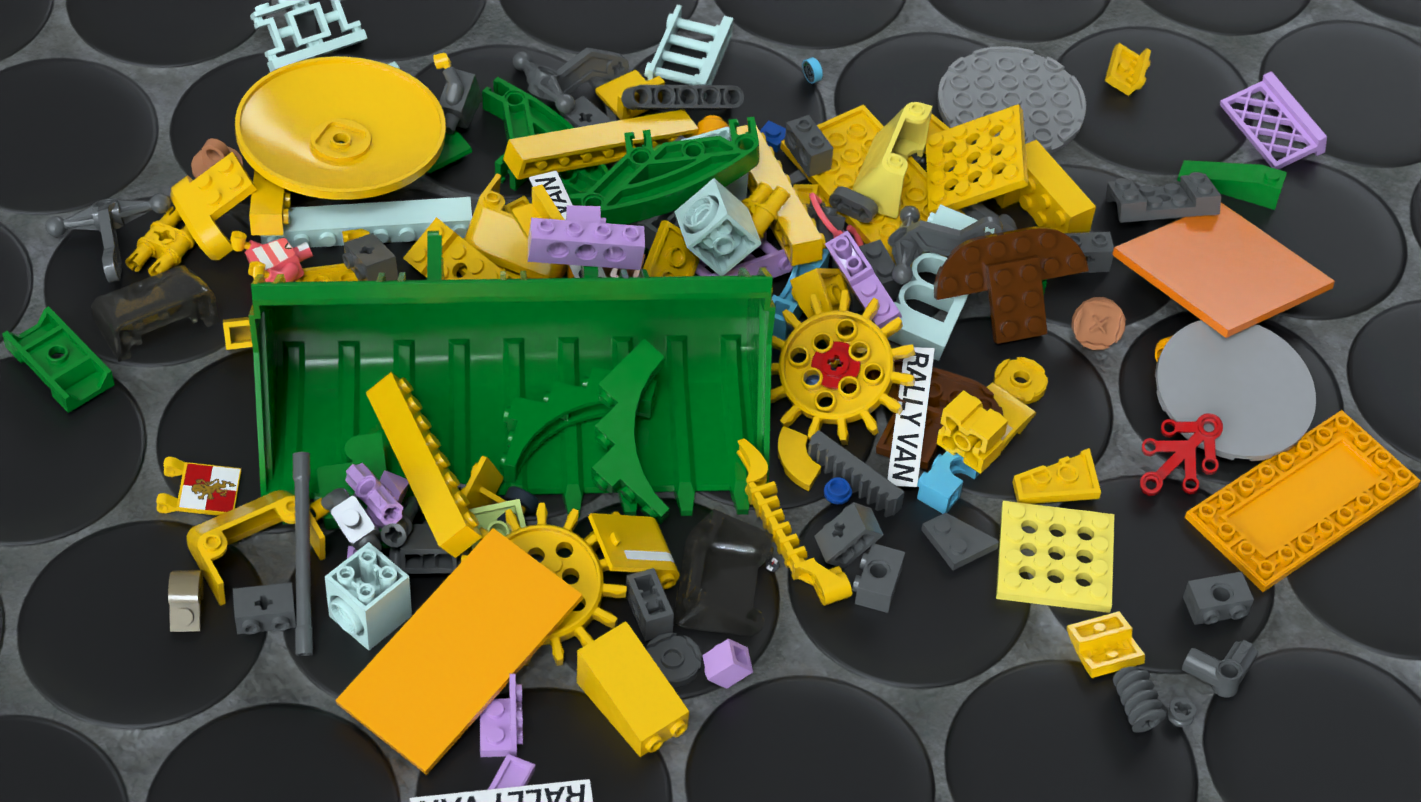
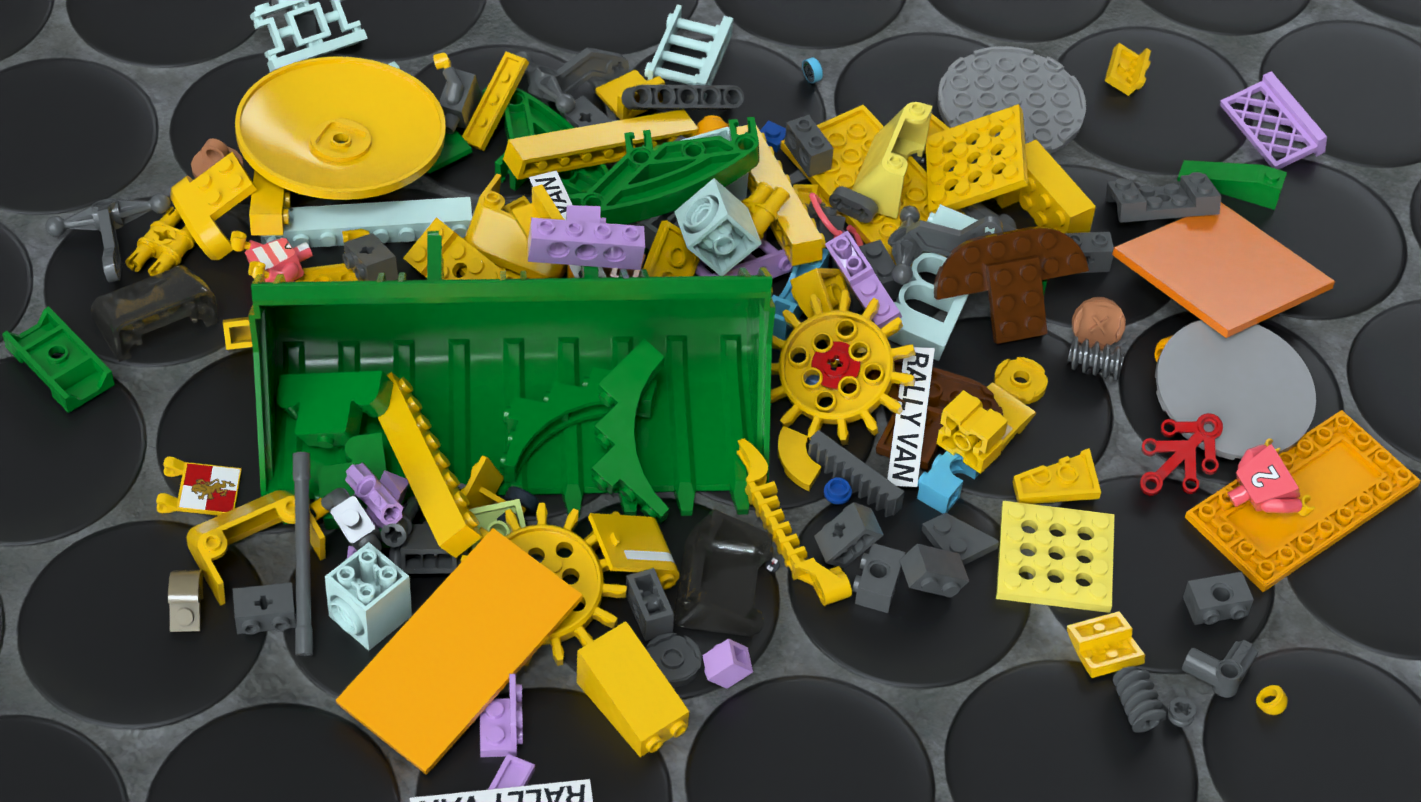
none -> green brick [276,371,393,448]
none -> yellow tile [462,52,530,151]
none -> dark grey brick [900,544,969,598]
none -> dark grey piece [1066,336,1125,381]
none -> coral torso [1227,438,1315,516]
none -> yellow piece [1256,685,1288,715]

